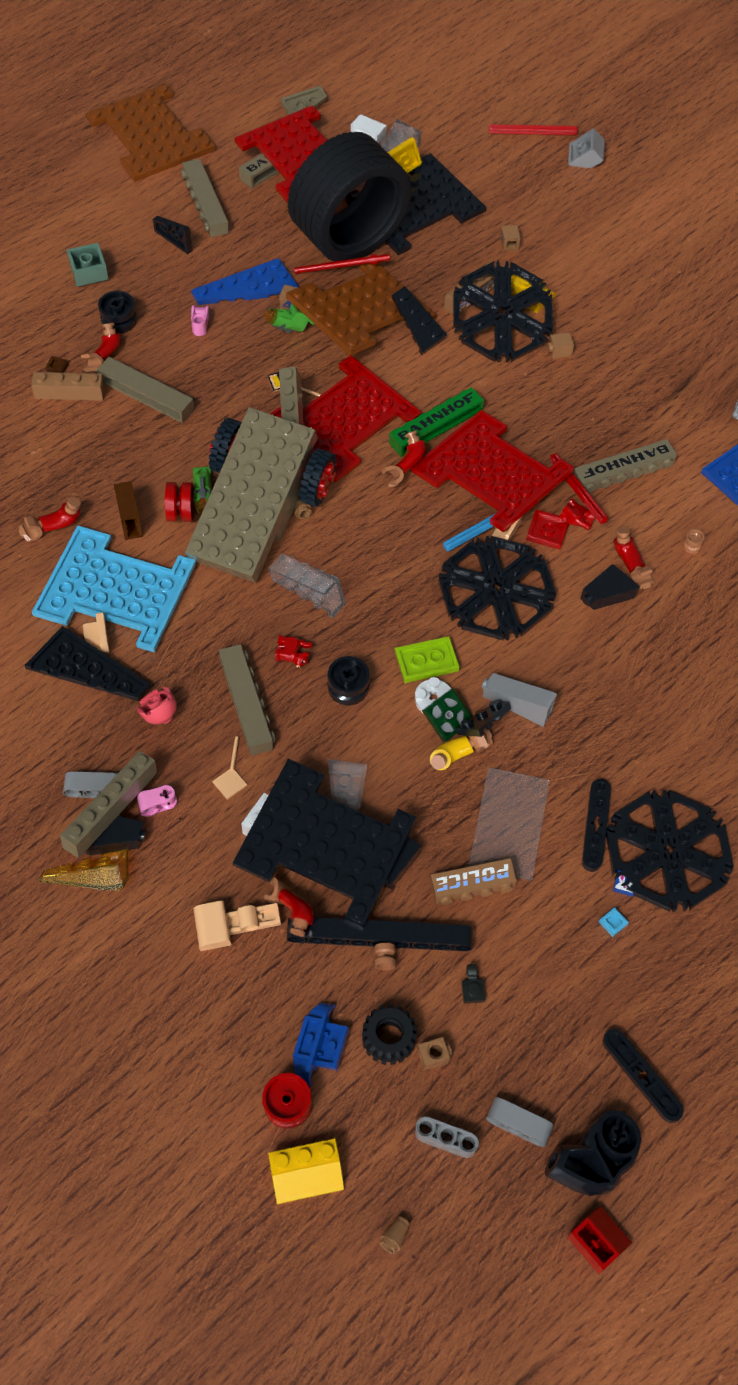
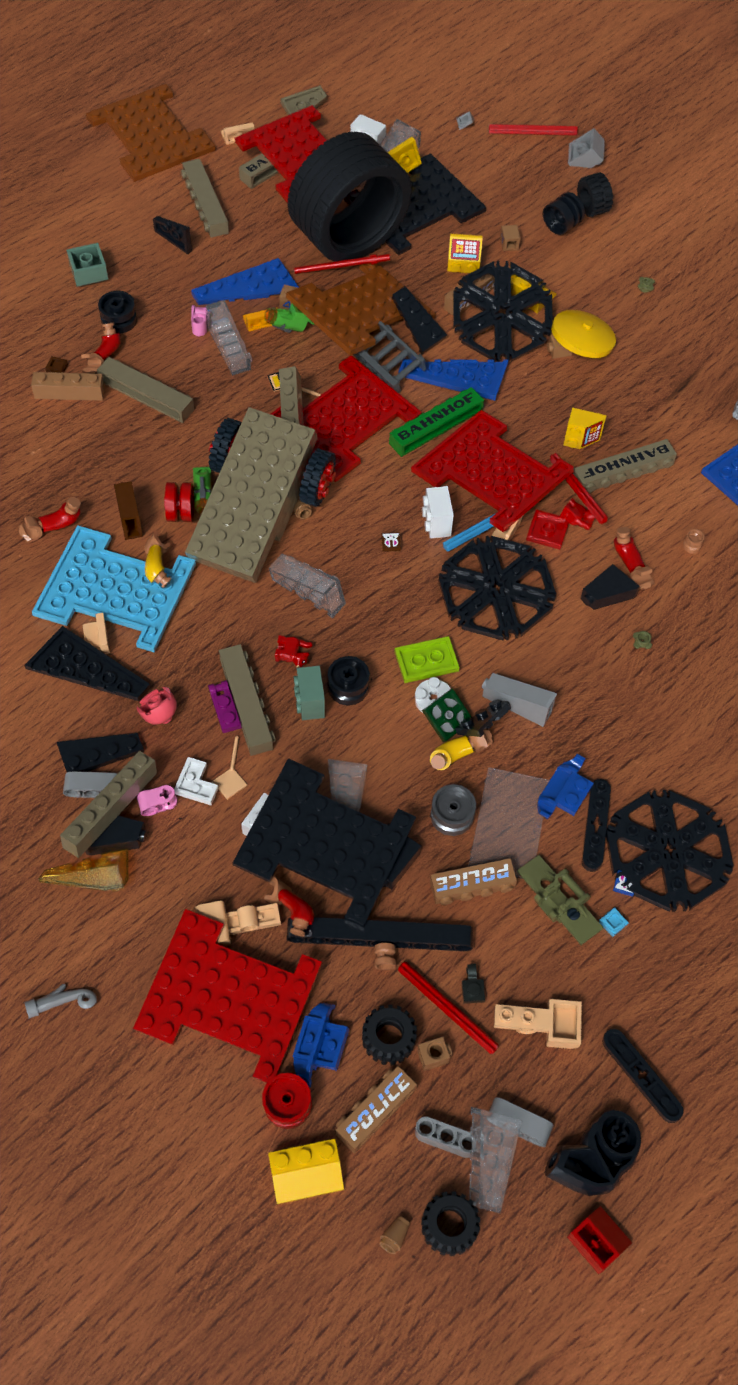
piece [381,431,426,488] -> none
none -> light grey plant [24,984,97,1019]
none -> black wing [56,733,144,772]
none -> red piece [133,909,322,1083]
none -> piece [144,531,172,588]
none -> white plate [174,757,218,805]
none -> clear wedge [206,300,252,375]
none -> magenta plate [208,680,241,733]
none -> light nougat panel [221,123,255,145]
none -> light orange panel [243,308,278,332]
none -> sand green brick [293,666,325,720]
none -> medium nougat brick [336,1066,417,1154]
none -> dark grey fence [354,321,426,393]
none -> tile [381,533,401,552]
none -> blue wing [398,359,509,401]
none -> red axle [398,962,499,1054]
none -> black tyre [421,1191,481,1256]
none -> white brick [422,486,454,539]
none -> flat silver wheel [430,784,476,836]
none -> slope [447,234,483,273]
none -> light grey slope [457,111,474,130]
none -> clear wedge [470,1107,522,1214]
none -> light nougat plate [494,999,582,1049]
none -> olive piece [517,855,603,945]
none -> blue plate [537,754,594,820]
none -> black wheel [543,192,585,235]
none -> yellow dish [551,310,616,358]
none -> yellow slope [563,408,606,449]
none -> black tyre [577,172,613,217]
none -> olive plate [633,631,652,649]
none -> olive plate [638,277,655,293]

